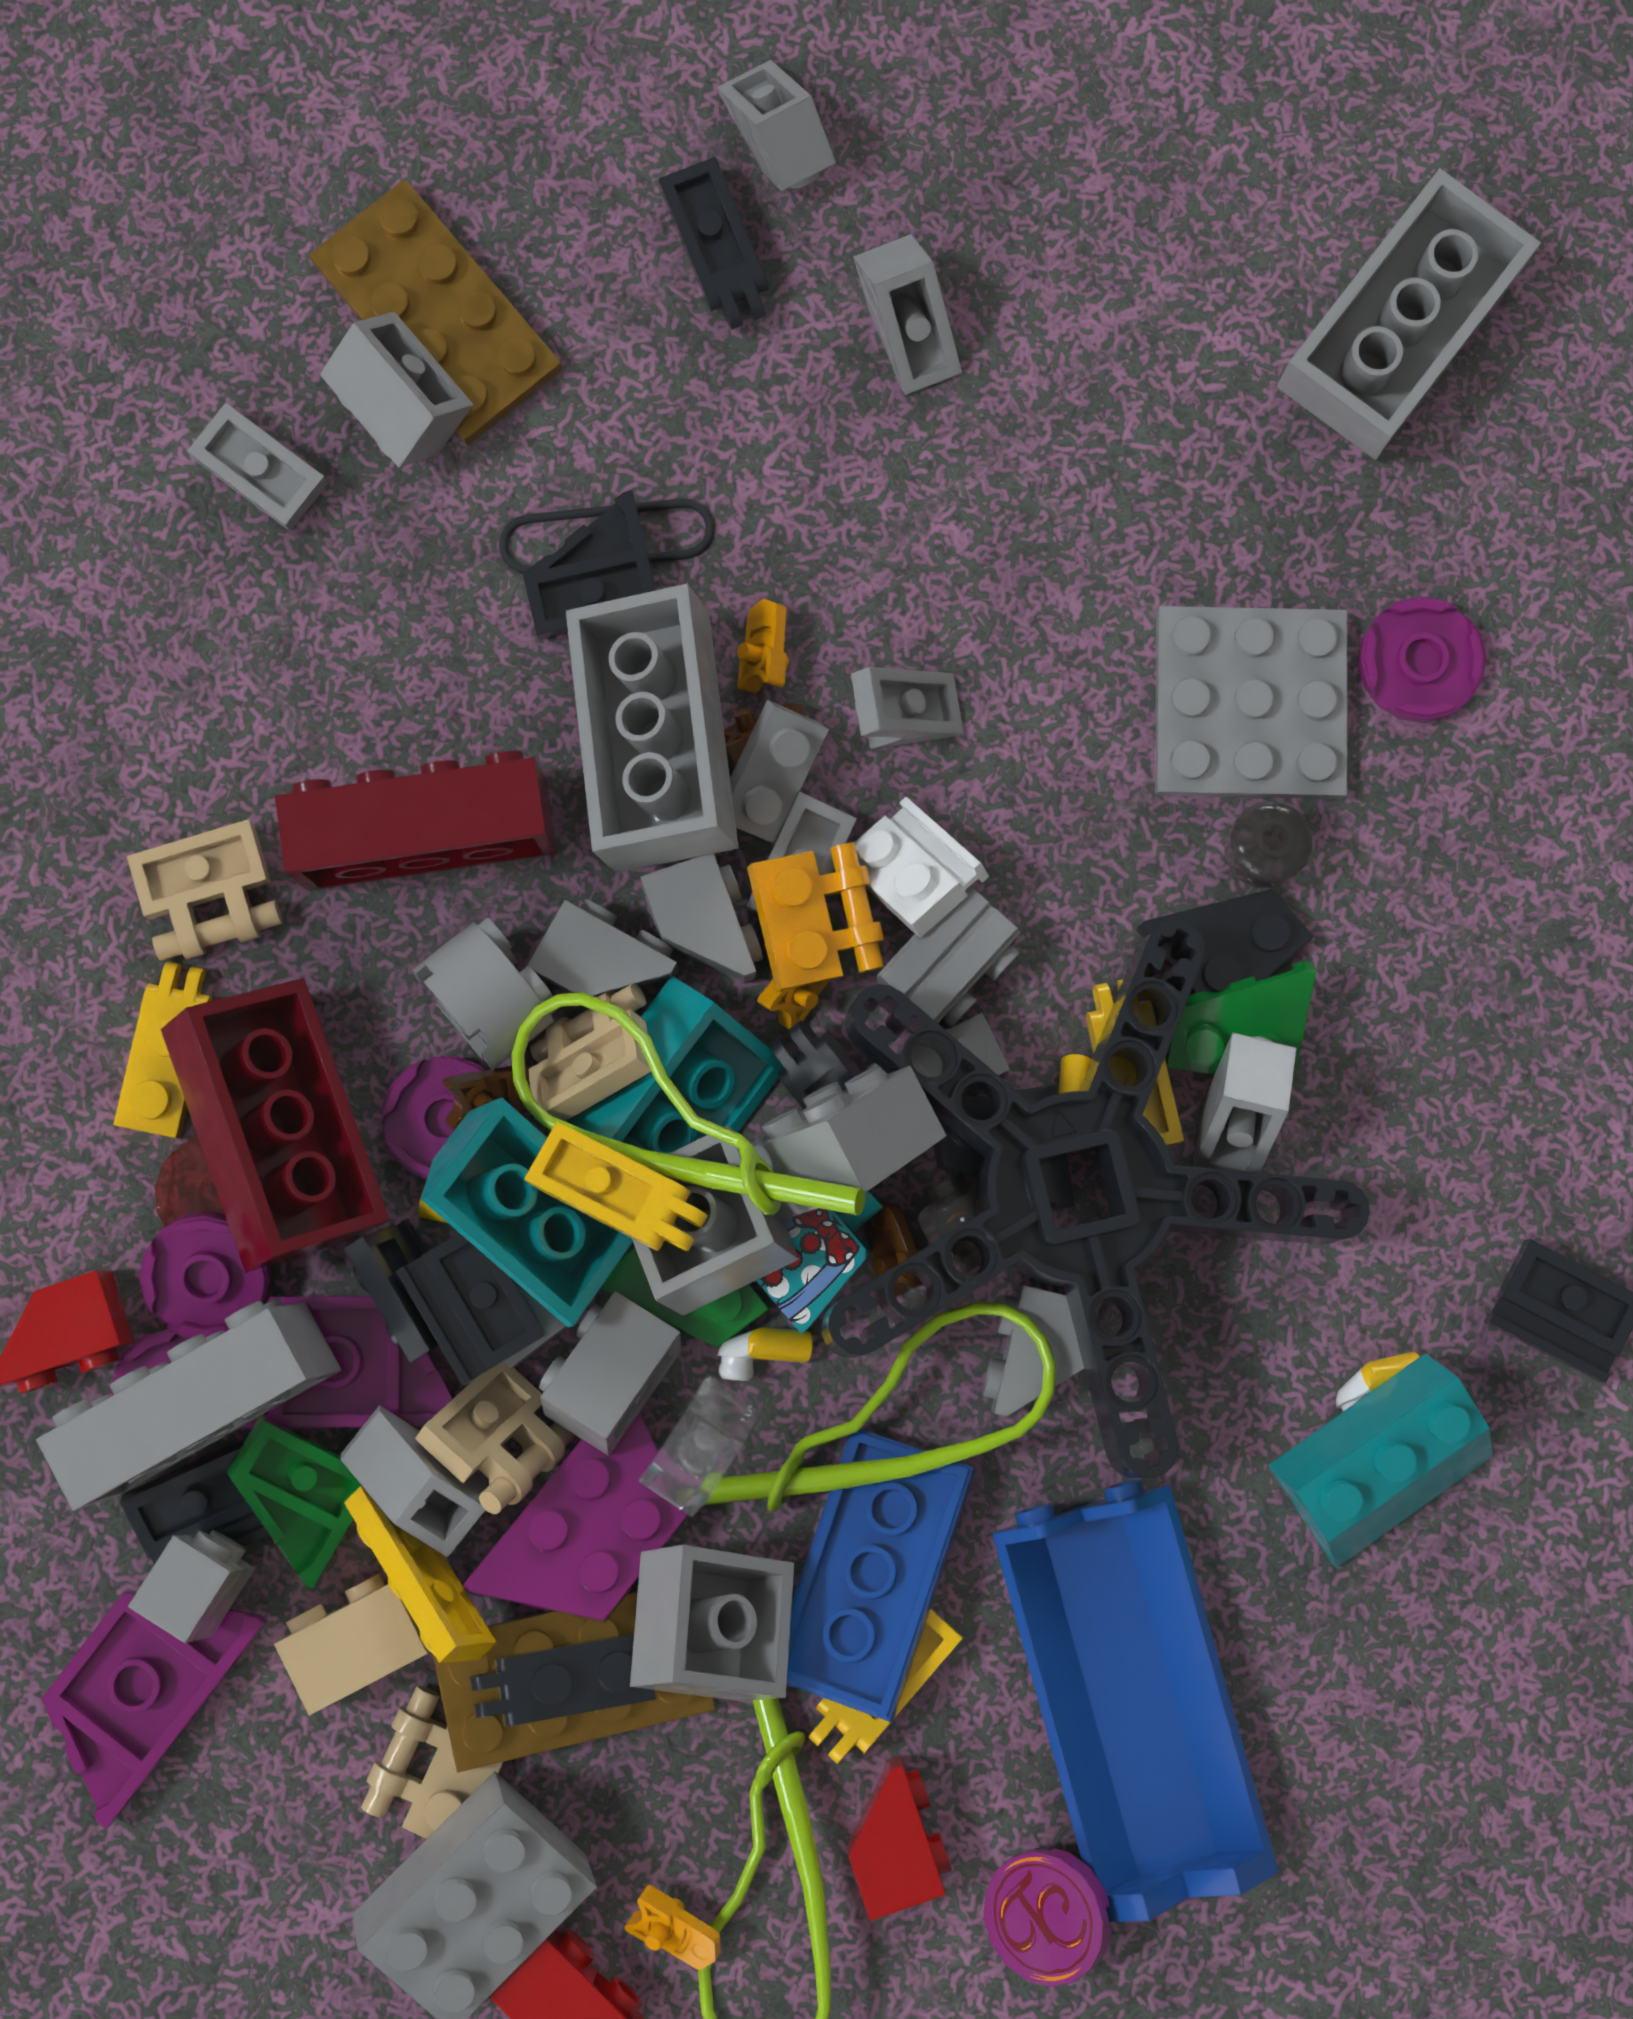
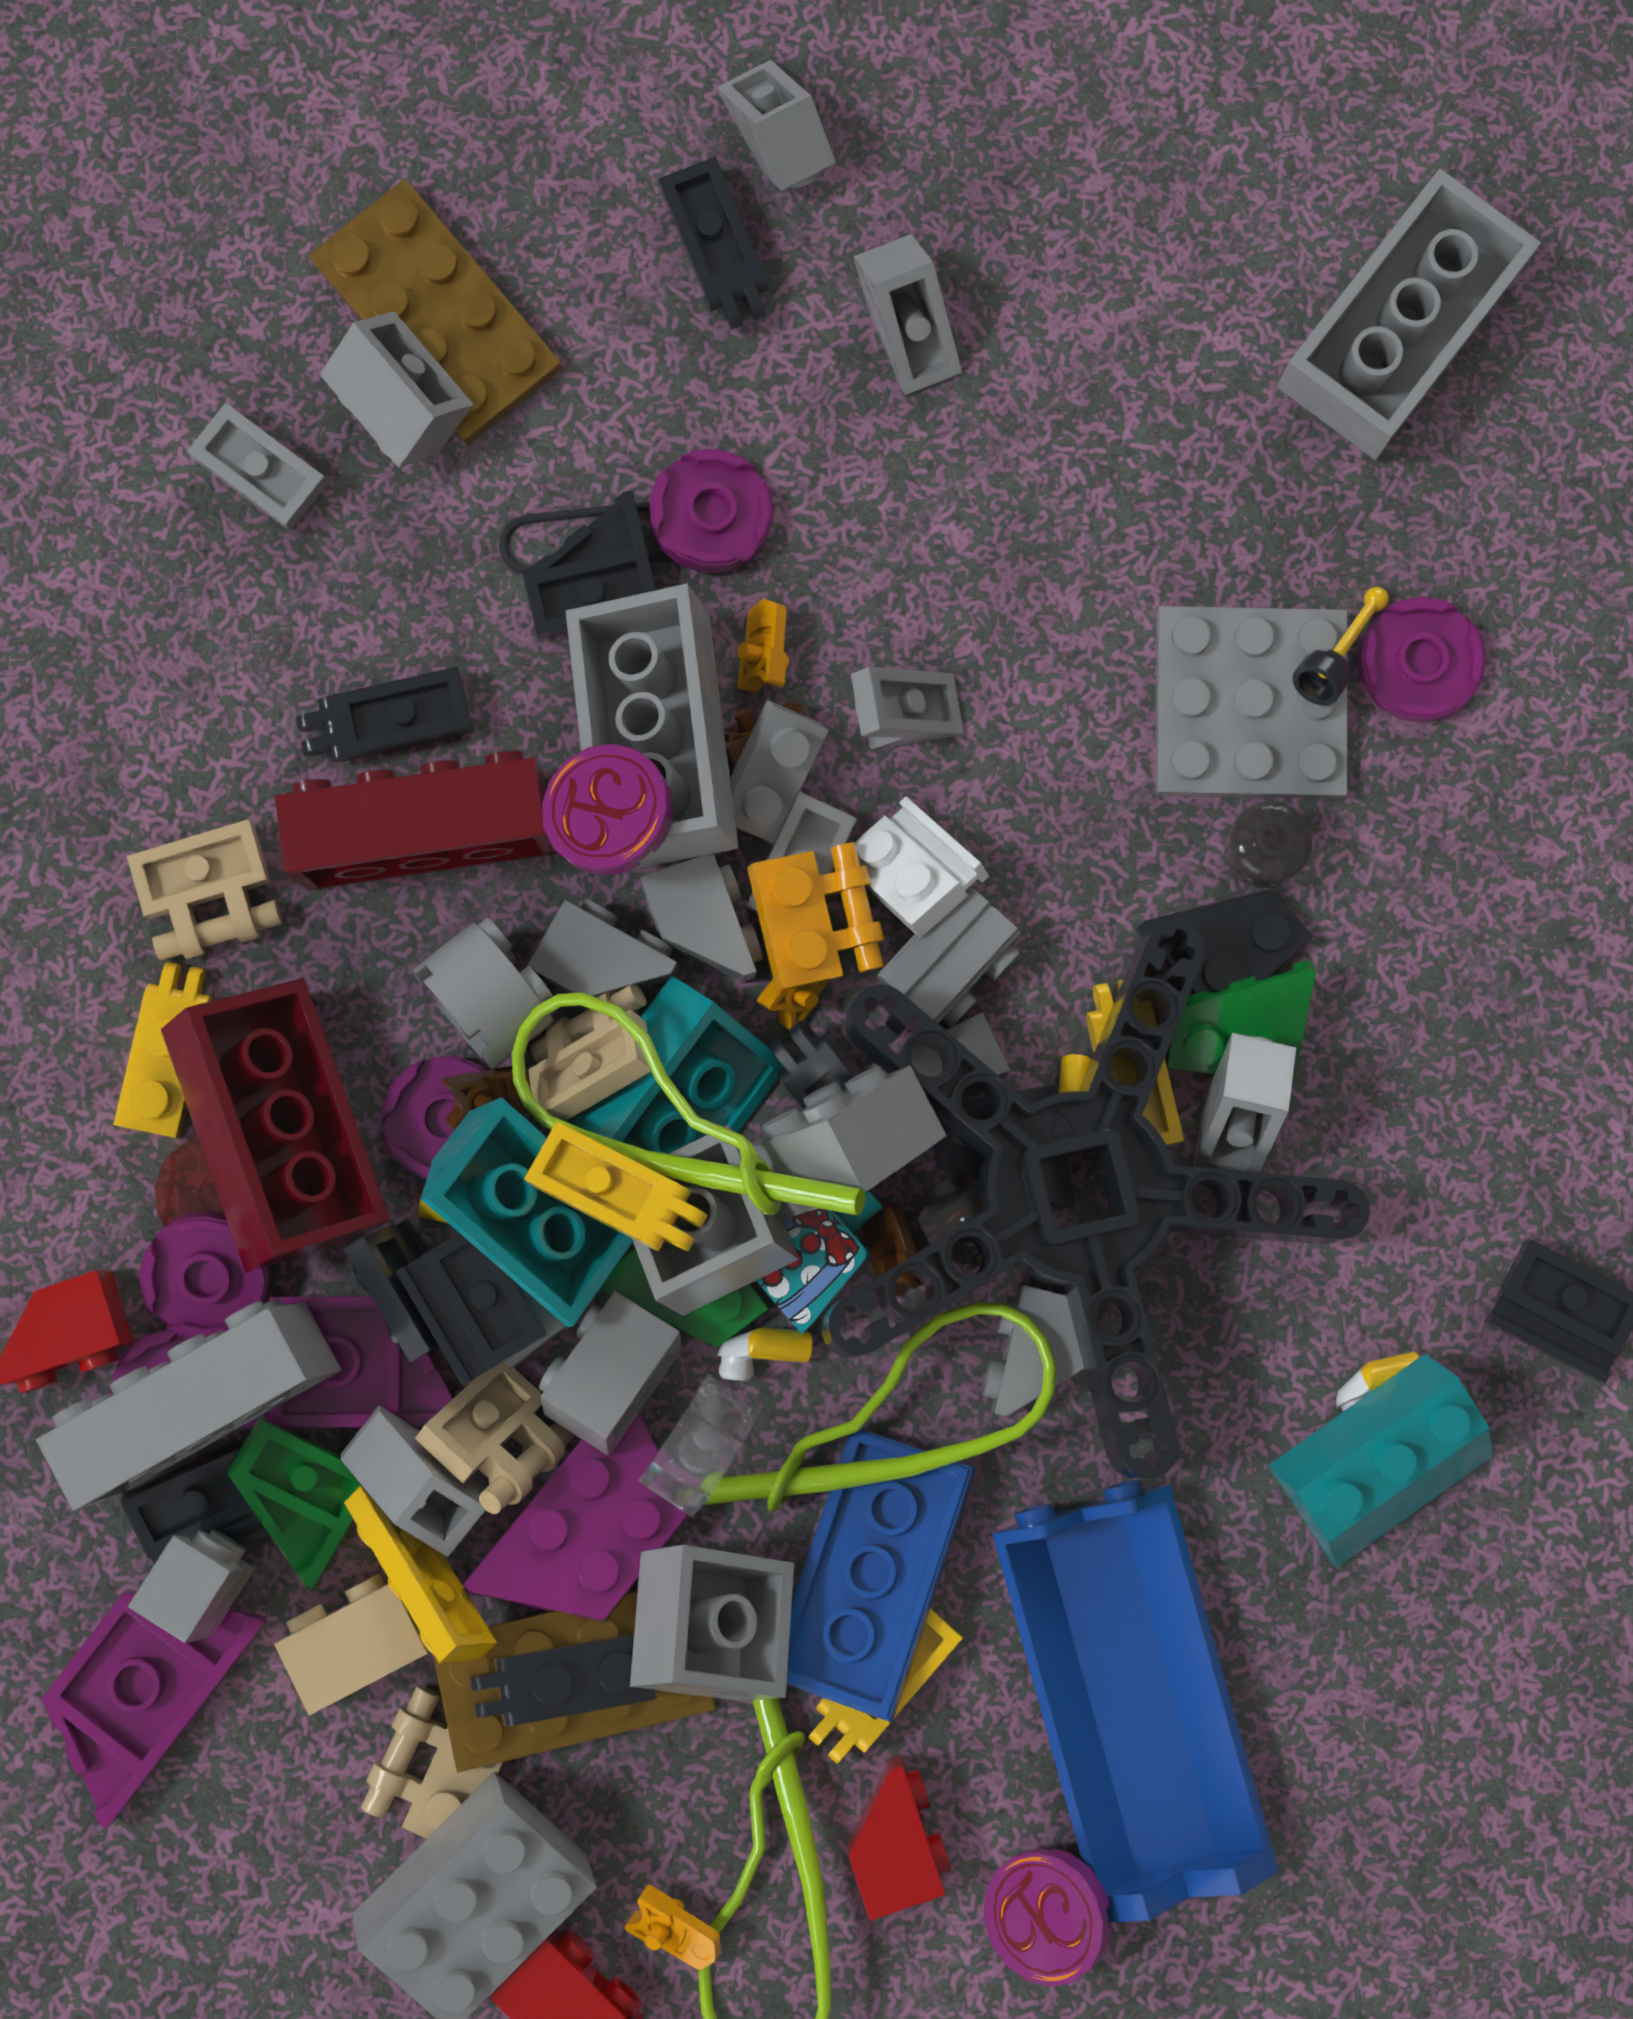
none -> black hinge [295,666,474,763]
none -> magenta tile [542,743,673,876]
none -> magenta tile [649,449,774,574]
none -> black hinge [1292,587,1389,706]

